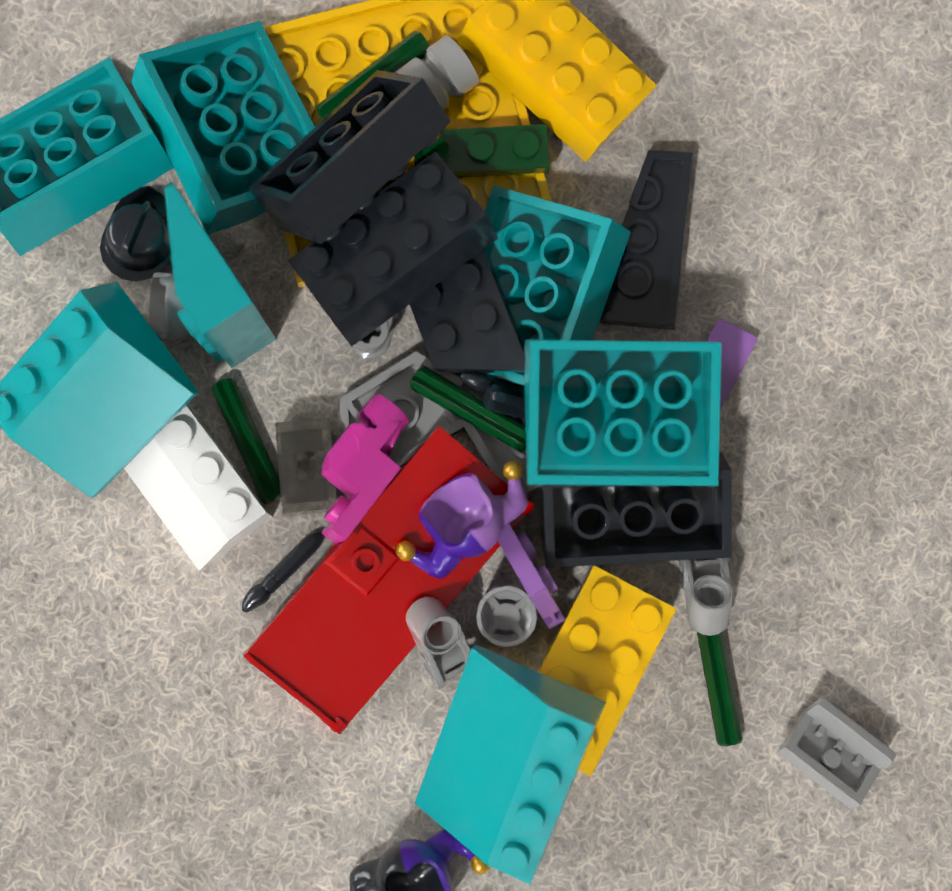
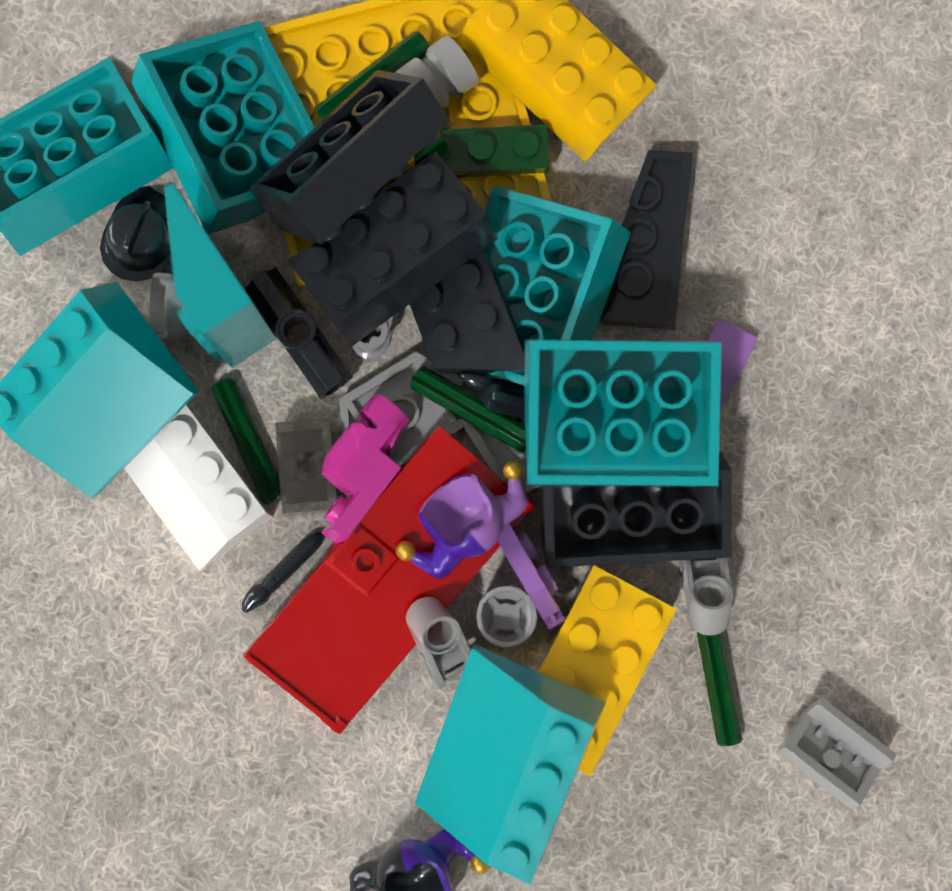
none -> black piece [244,267,353,399]

